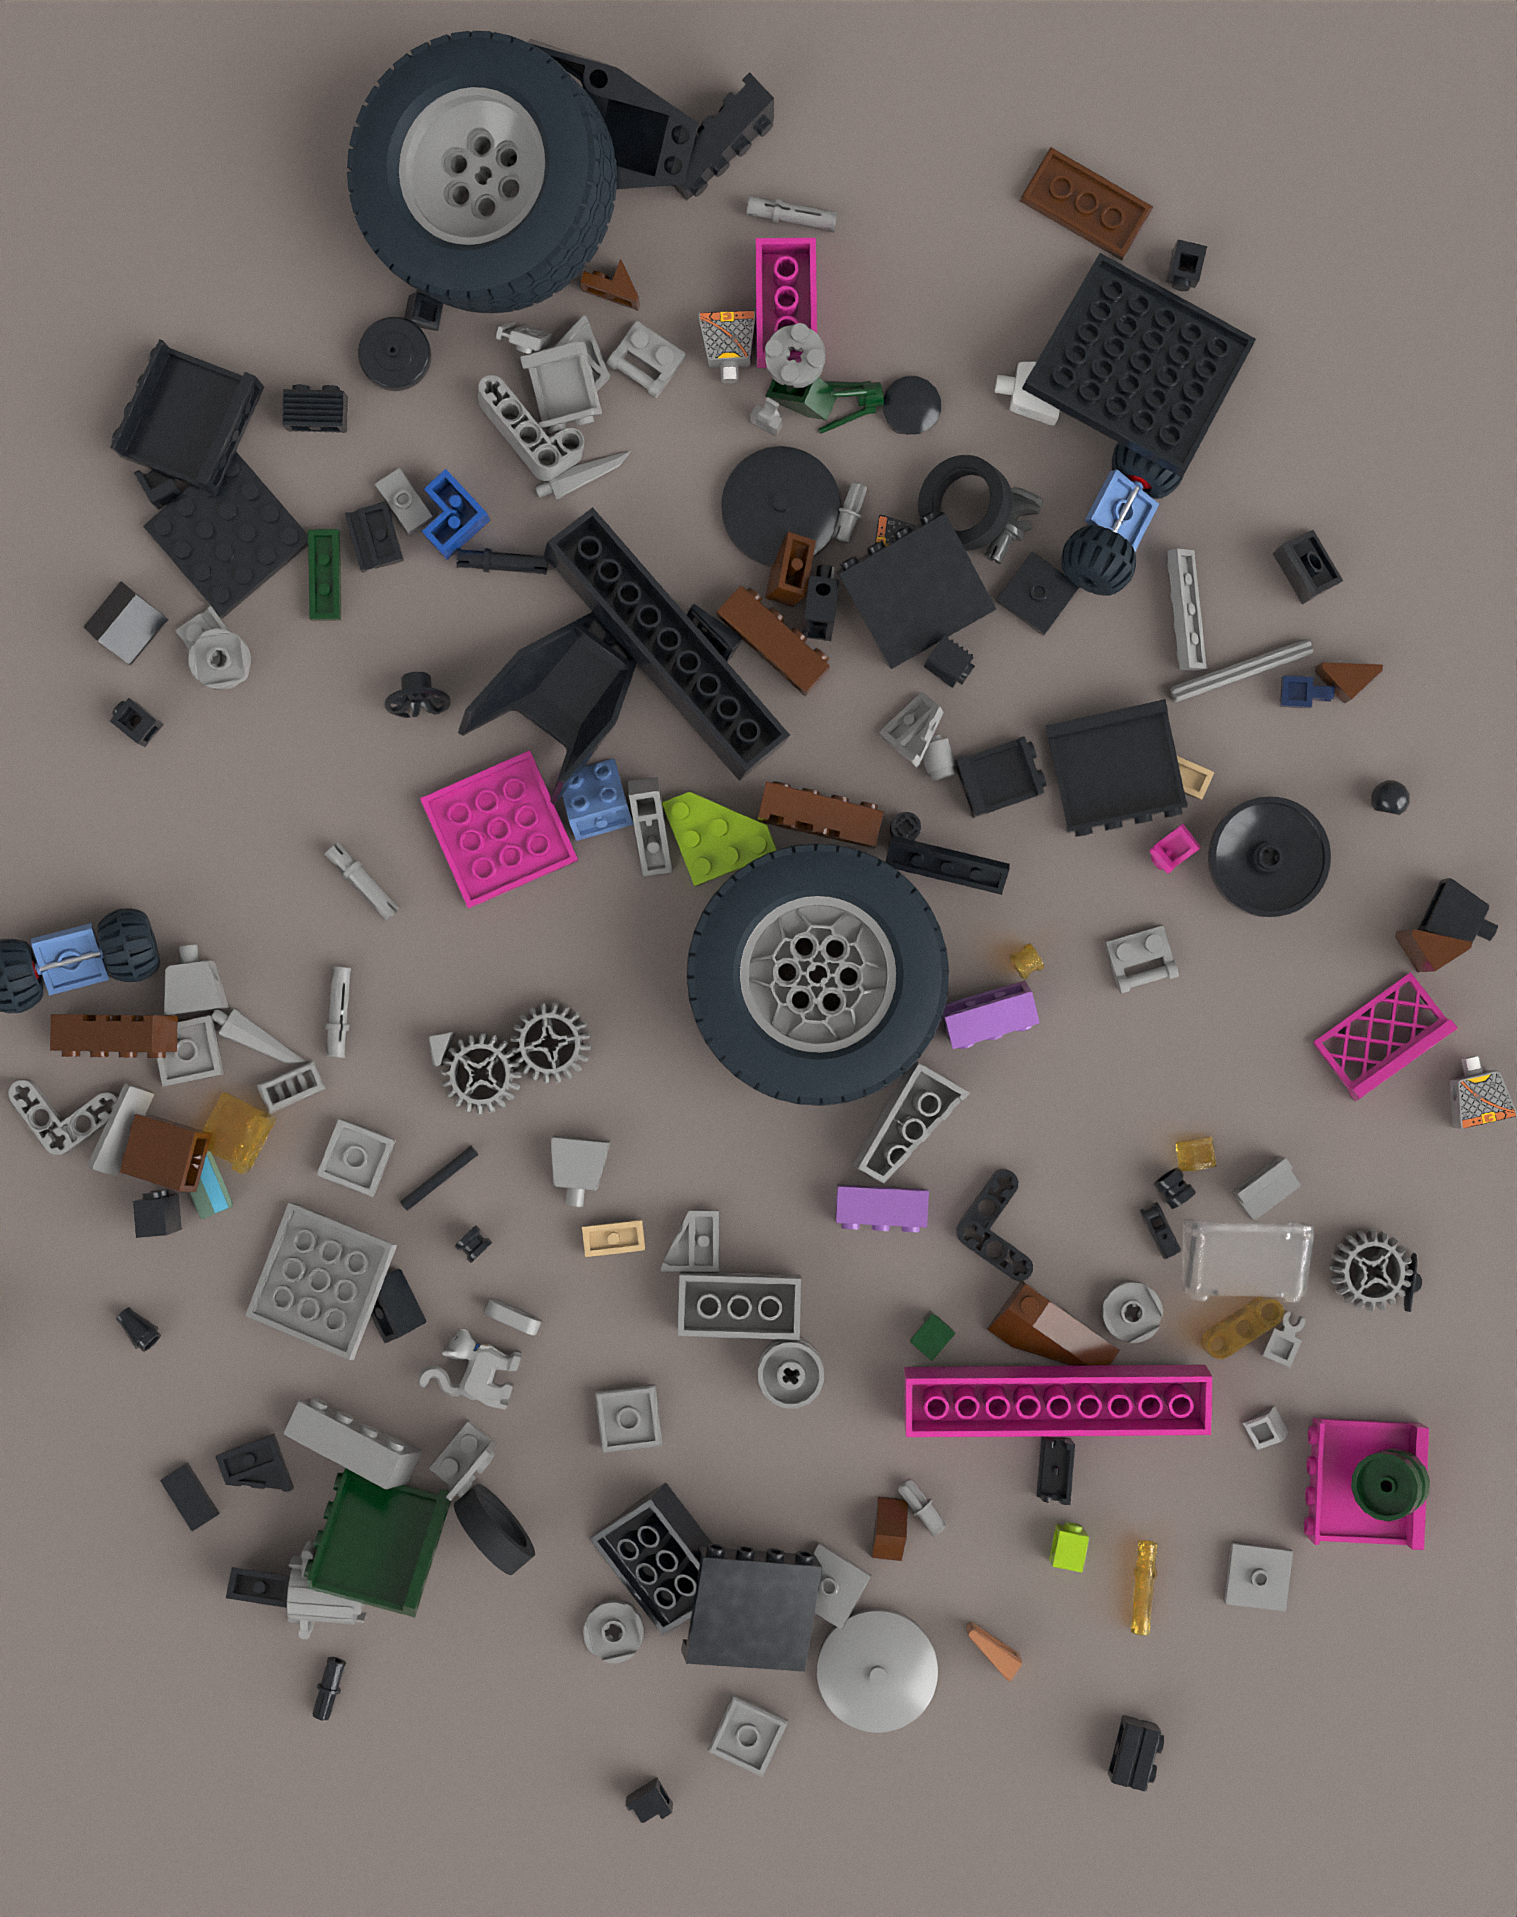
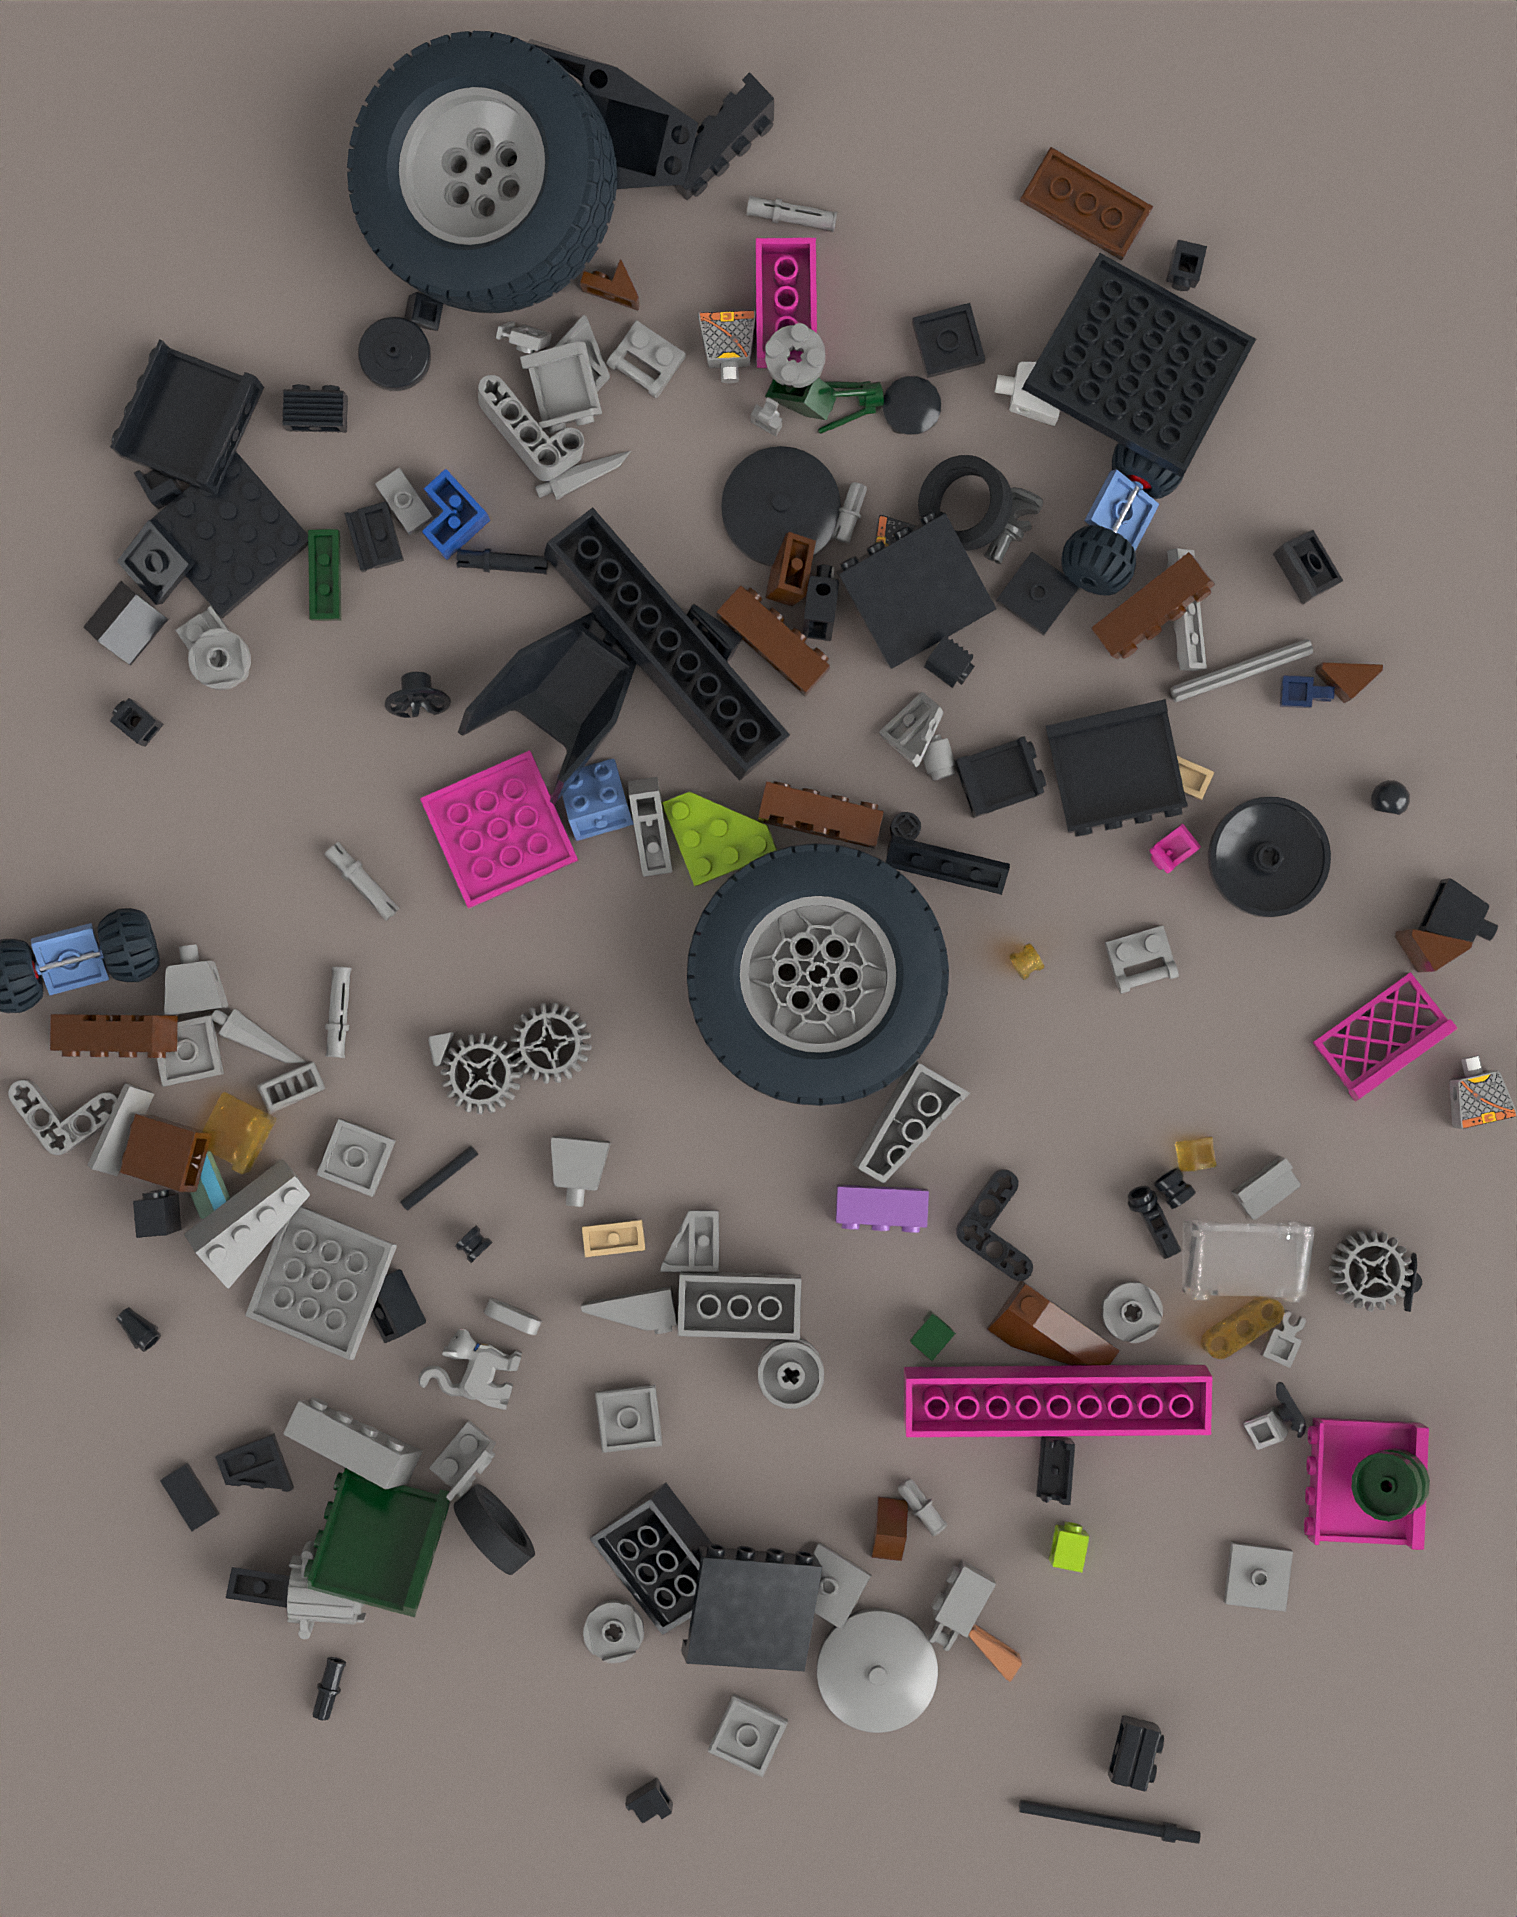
medium lavender brick [942,980,1040,1049] -> none
clear yellow pin [1130,1540,1158,1636] -> none
none -> black plate [117,519,195,605]
none -> light grey wedge [184,1159,310,1289]
none -> light grey slope [581,1286,678,1334]
none -> black plate [912,303,986,378]
none -> light grey brick [928,1559,996,1652]
none -> black bar [1019,1800,1201,1844]
none -> reddish brown brick [1091,552,1215,659]
none -> black plate [1128,1186,1158,1213]
none -> black piece [1276,1382,1306,1438]

